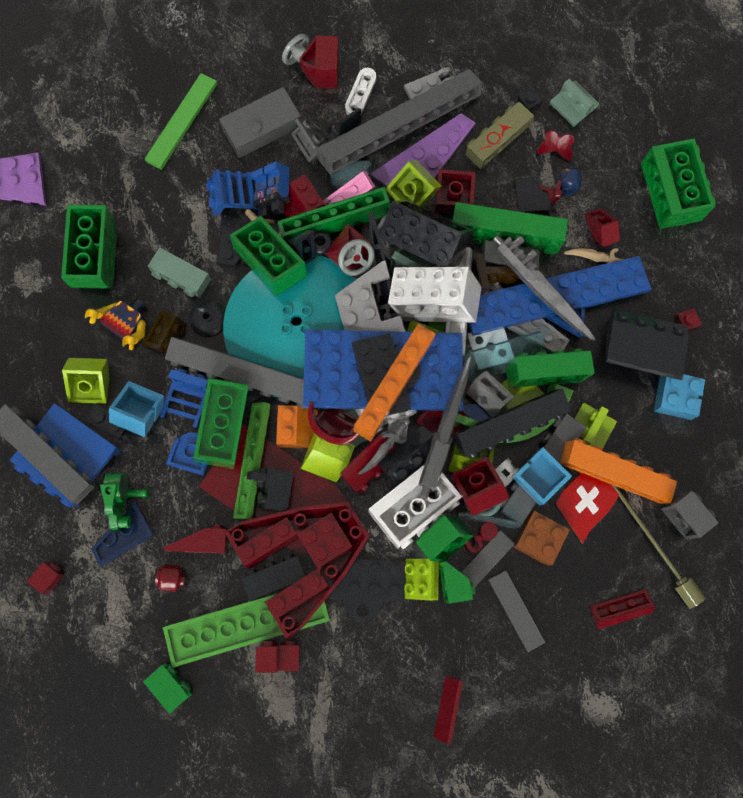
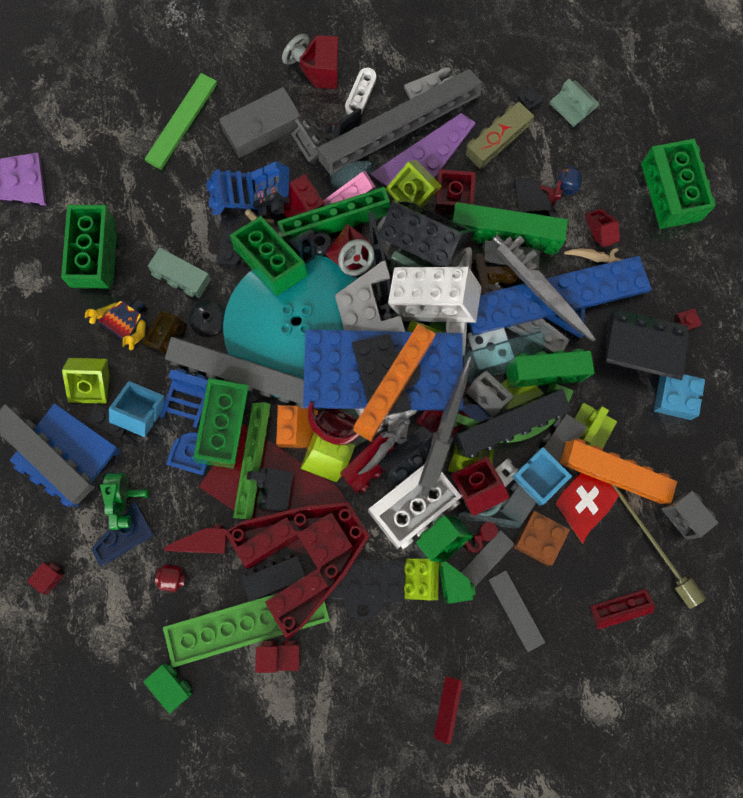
dark red animal [537,130,574,161] -> none

